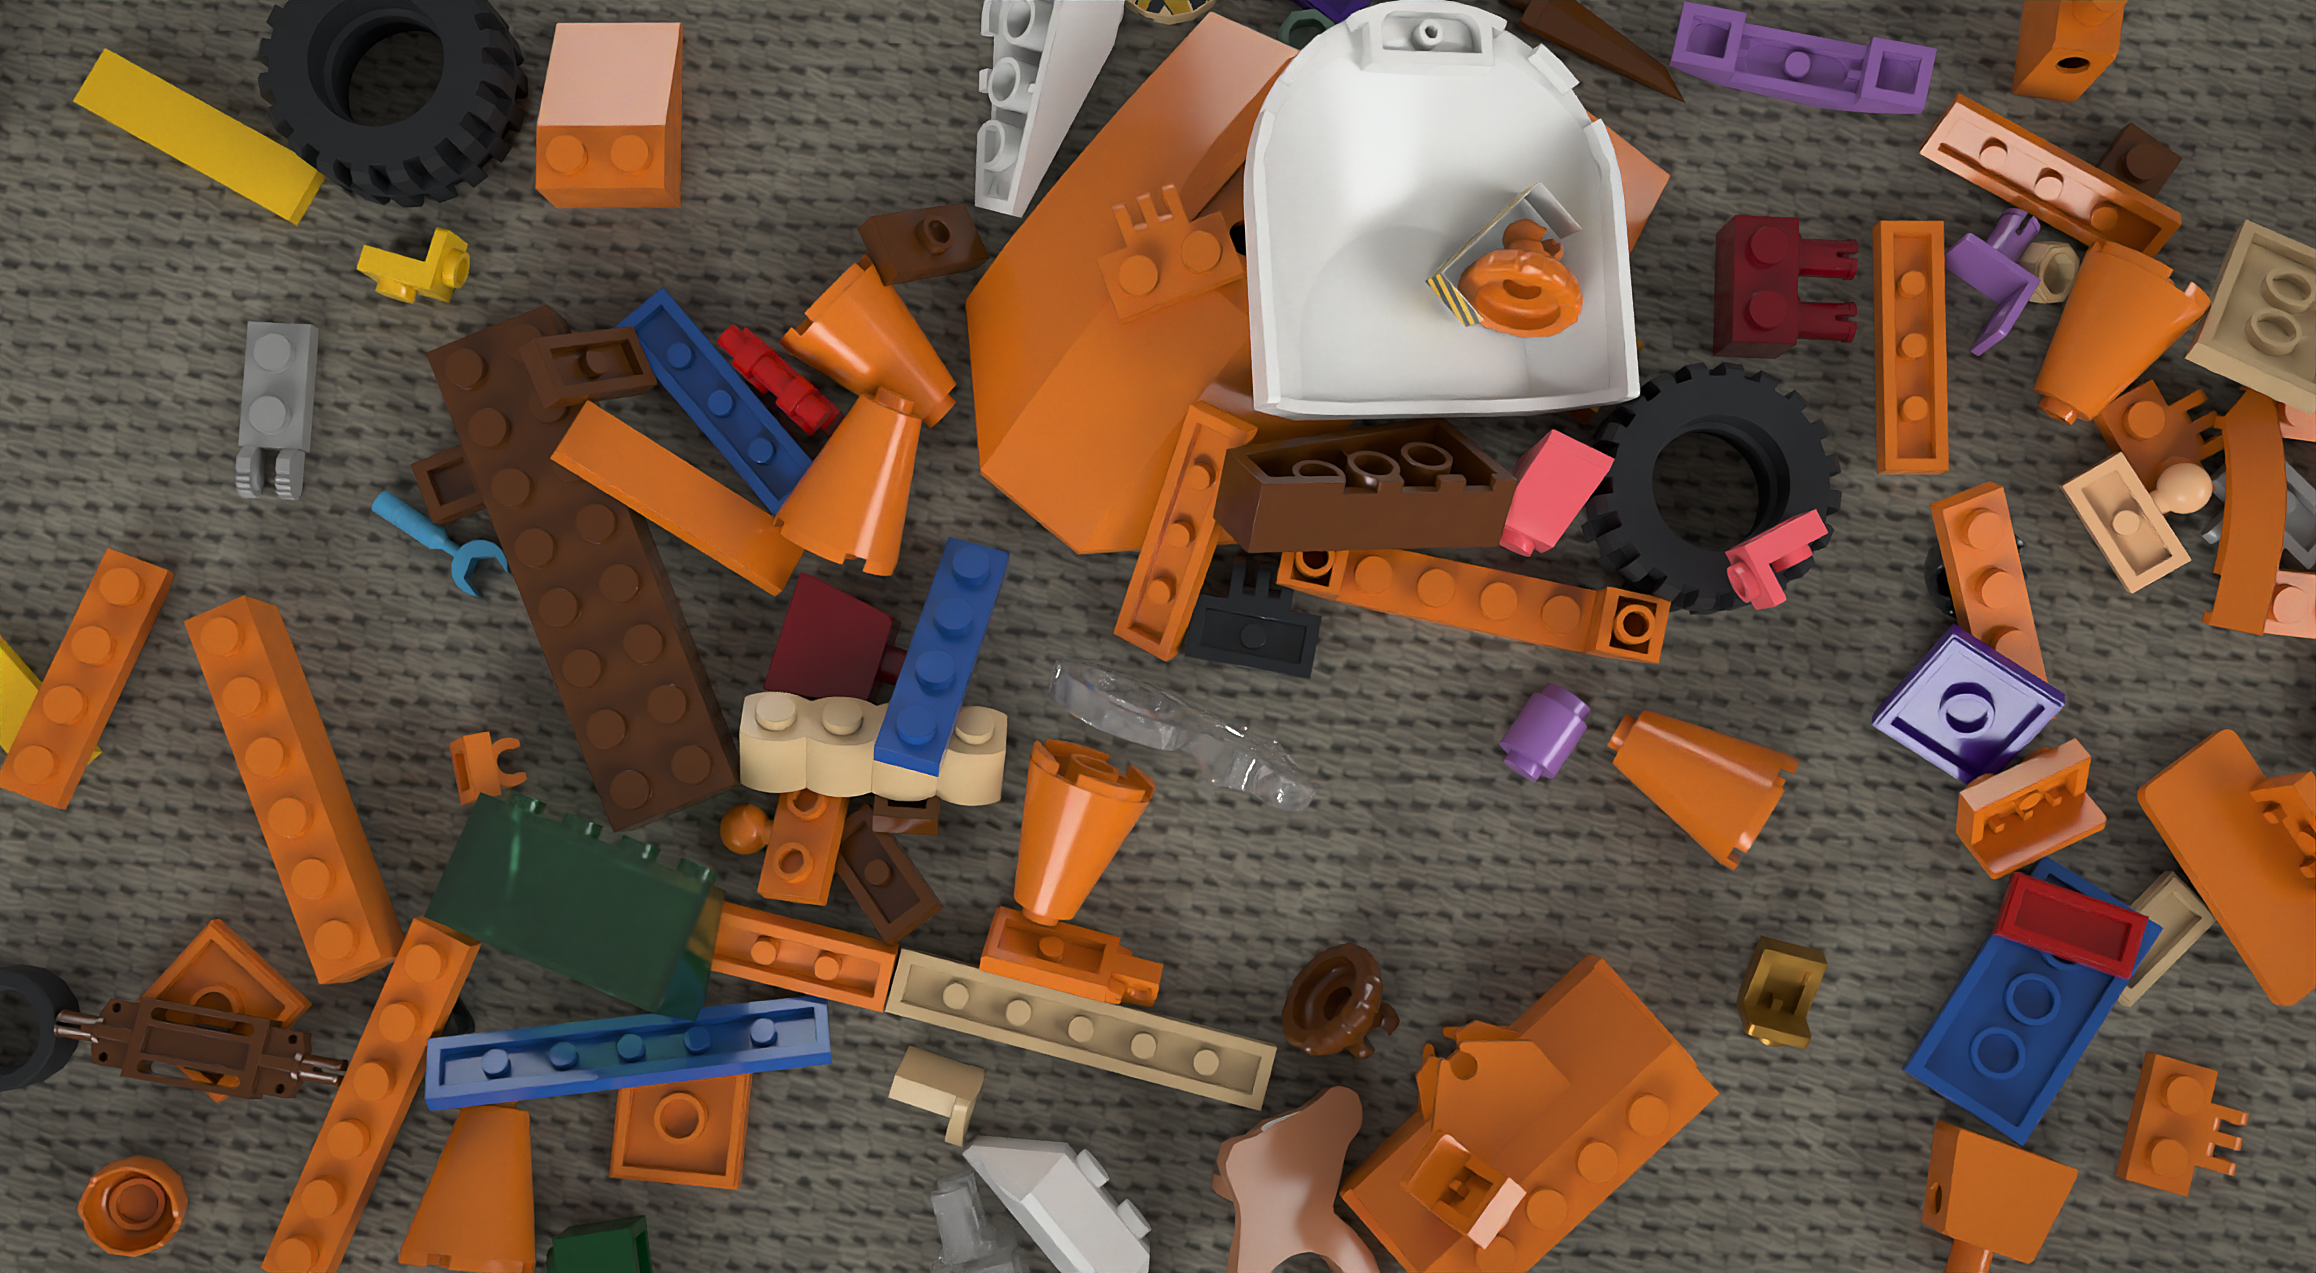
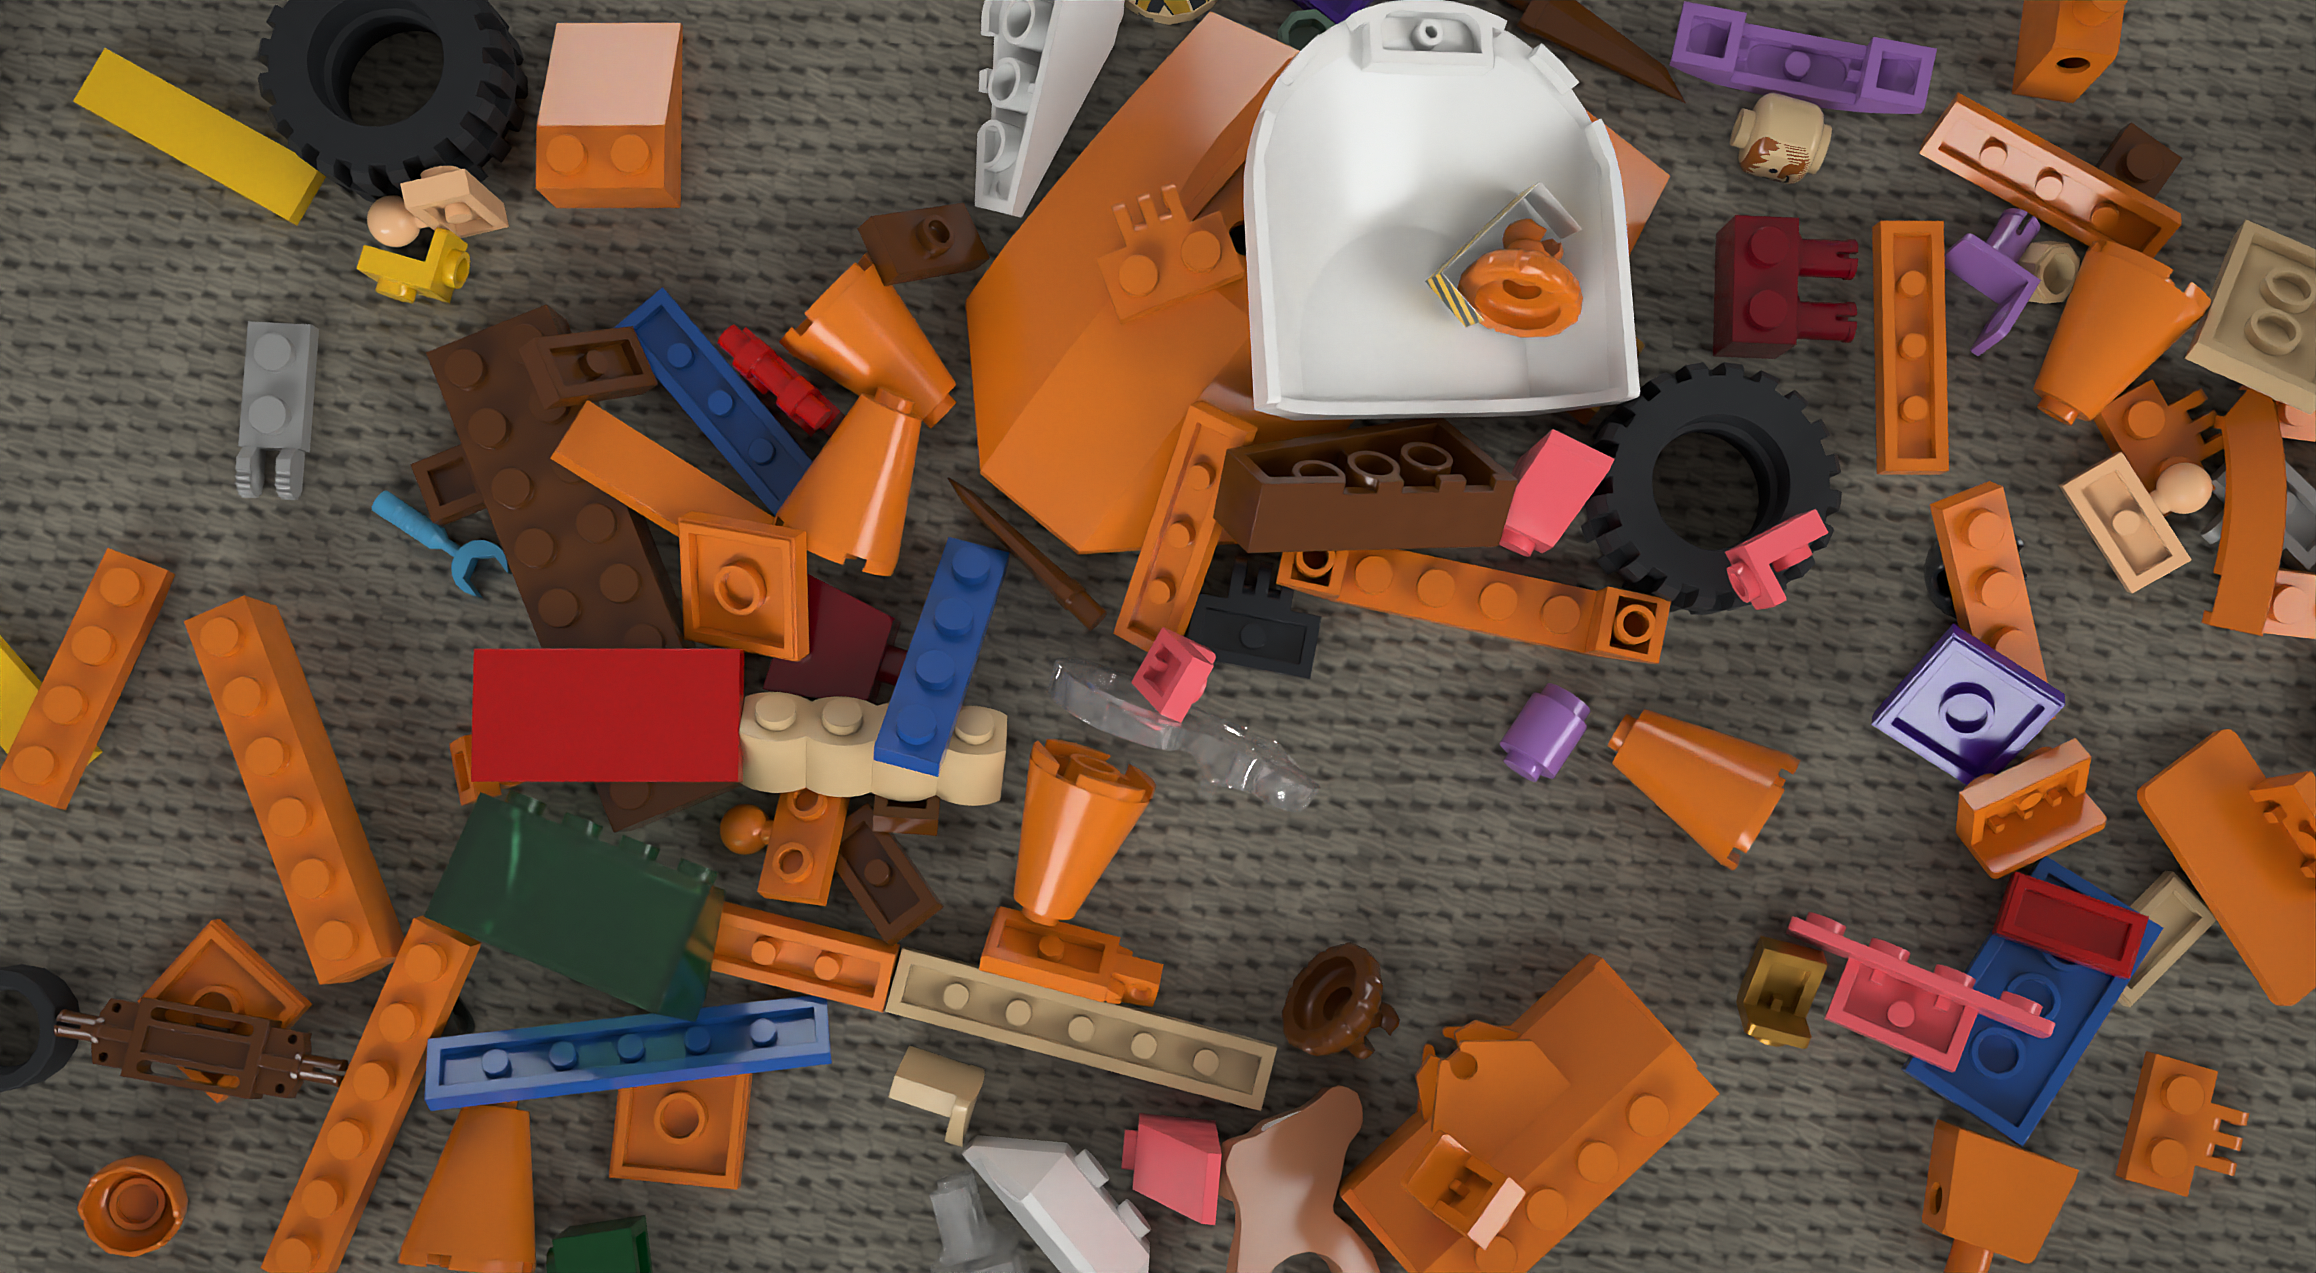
none -> light nougat plate [367,166,509,247]
none -> red tile [471,649,744,782]
none -> orange tile [678,511,809,662]
none -> reddish brown bar [947,477,1107,631]
none -> coral slope [1121,1113,1222,1225]
none -> coral bracket [1131,627,1216,723]
none -> tan head [1730,93,1832,184]
none -> coral bracket [1785,912,2056,1073]

